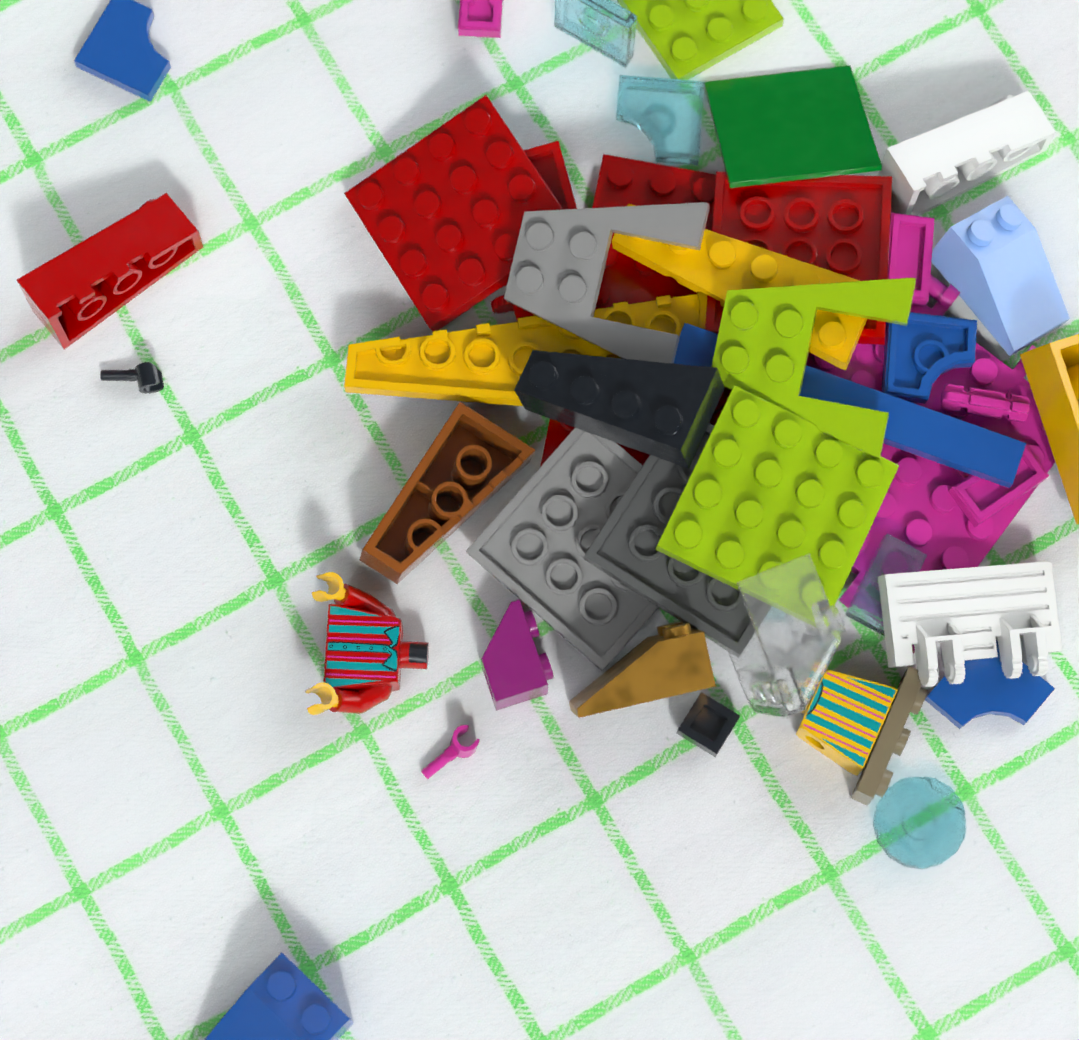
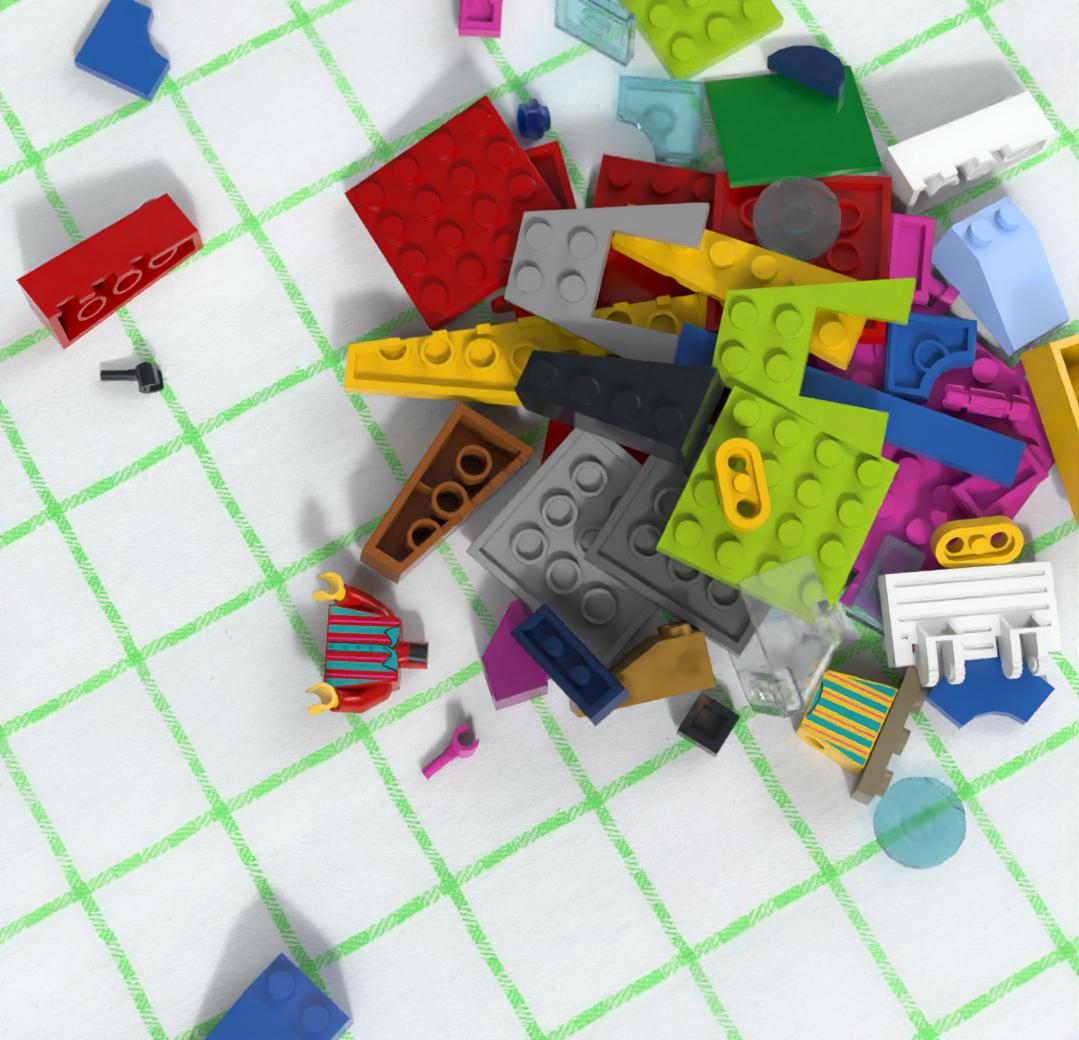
none -> dark blue tile [510,603,631,727]
none -> clear blue plate [516,98,551,141]
none -> yellow plate [713,438,771,532]
none -> clear light blue tile [753,176,841,262]
none -> dark blue tile [767,45,845,100]
none -> yellow plate [930,516,1024,569]

